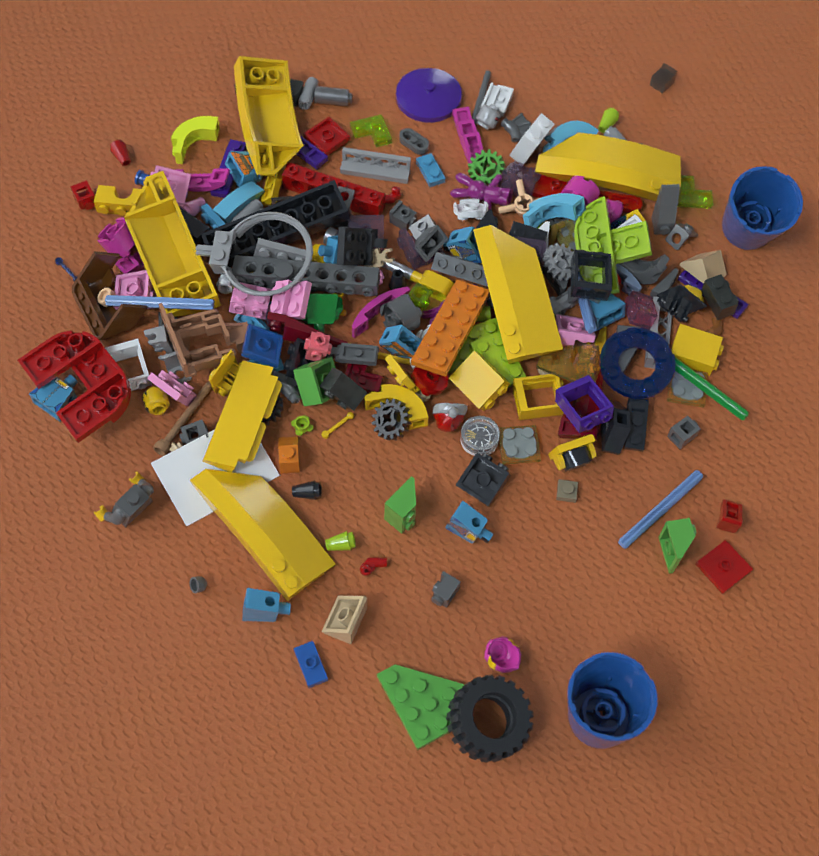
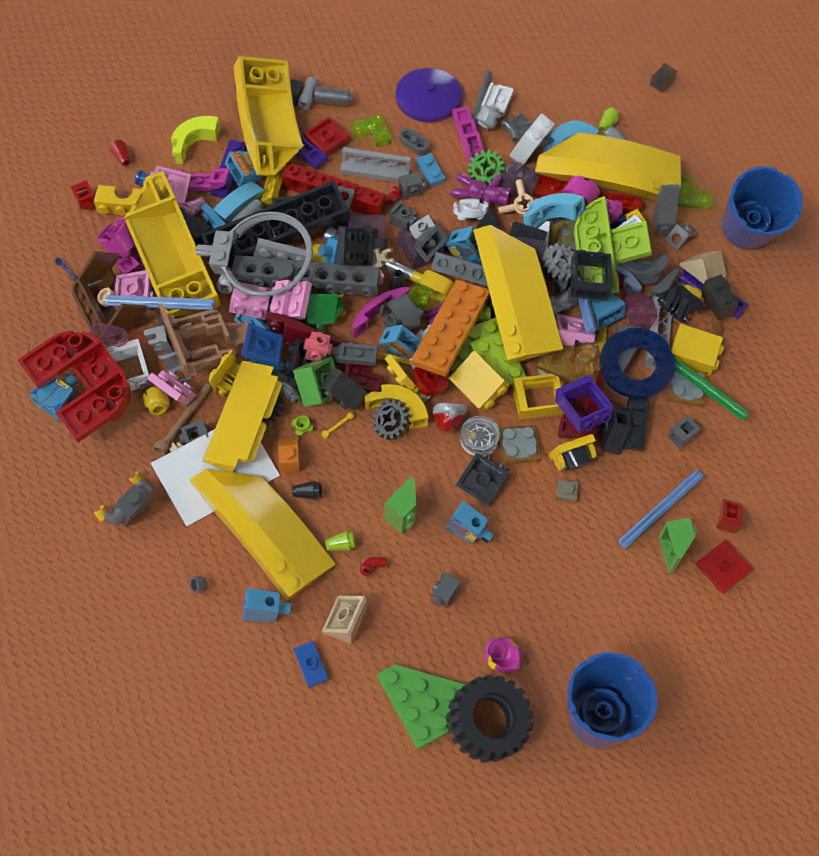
none -> clear pink plate [90,323,128,347]
none -> dark grey brick [398,172,426,200]

